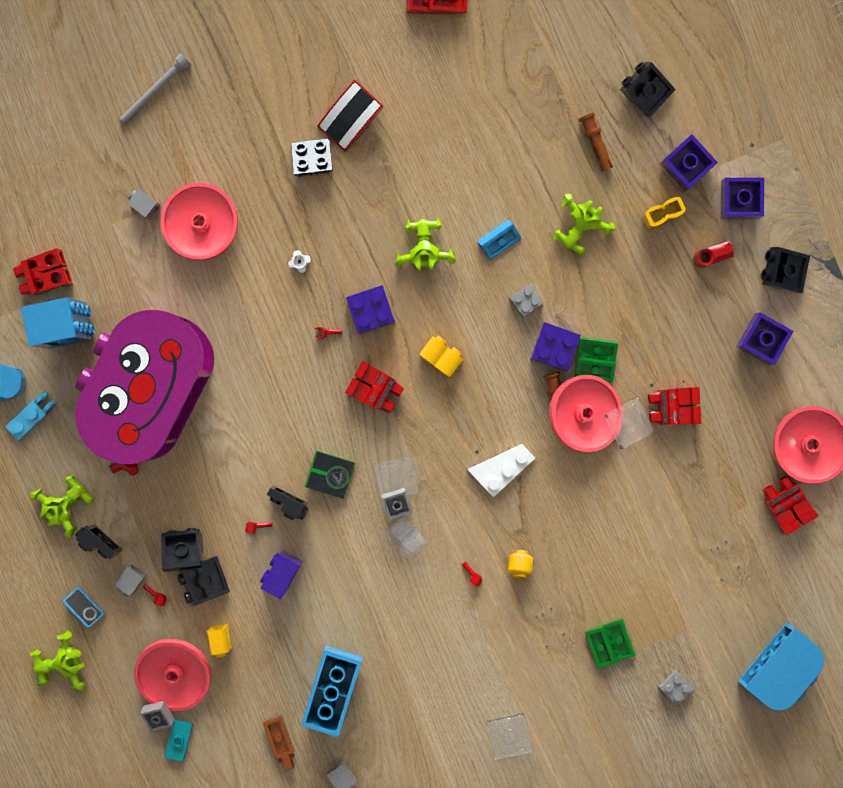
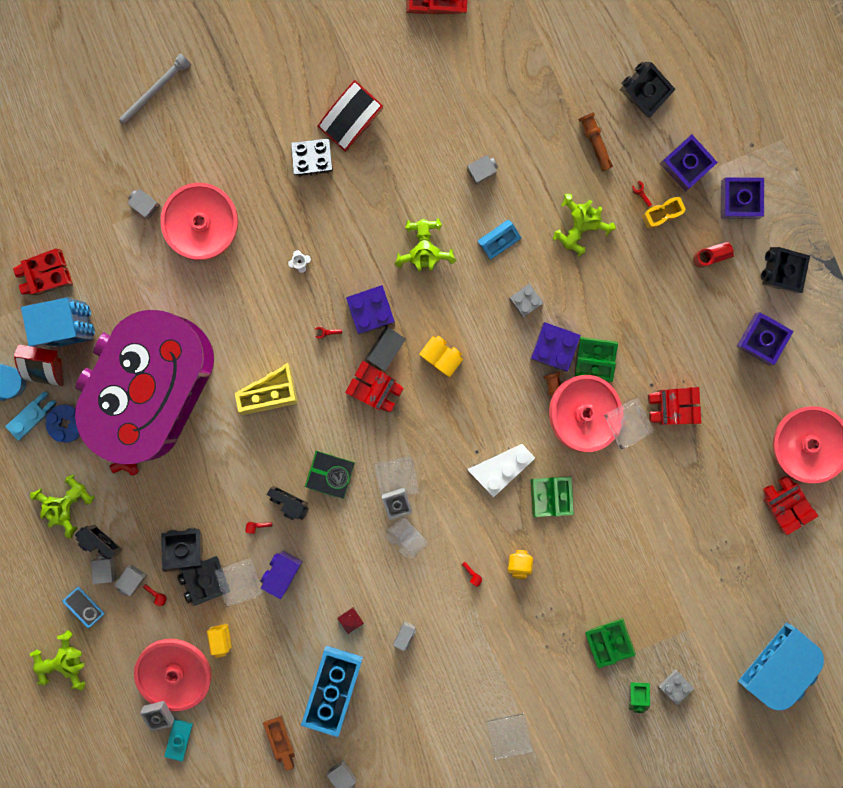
none -> slope [14,345,64,387]
none -> blue plate [45,404,80,443]
none -> light grey brick [91,555,116,584]
none -> clear tile [214,558,263,607]
none -> light yellow wedge [235,363,298,415]
none -> dark red plate [337,607,364,634]
none -> dark grey hinge [366,326,406,371]
none -> light grey piece [393,621,416,651]
none -> light grey brick [467,155,498,185]
none -> green slope [530,476,574,517]
none -> green bracket [629,682,650,713]
none -> red hand [632,181,652,207]

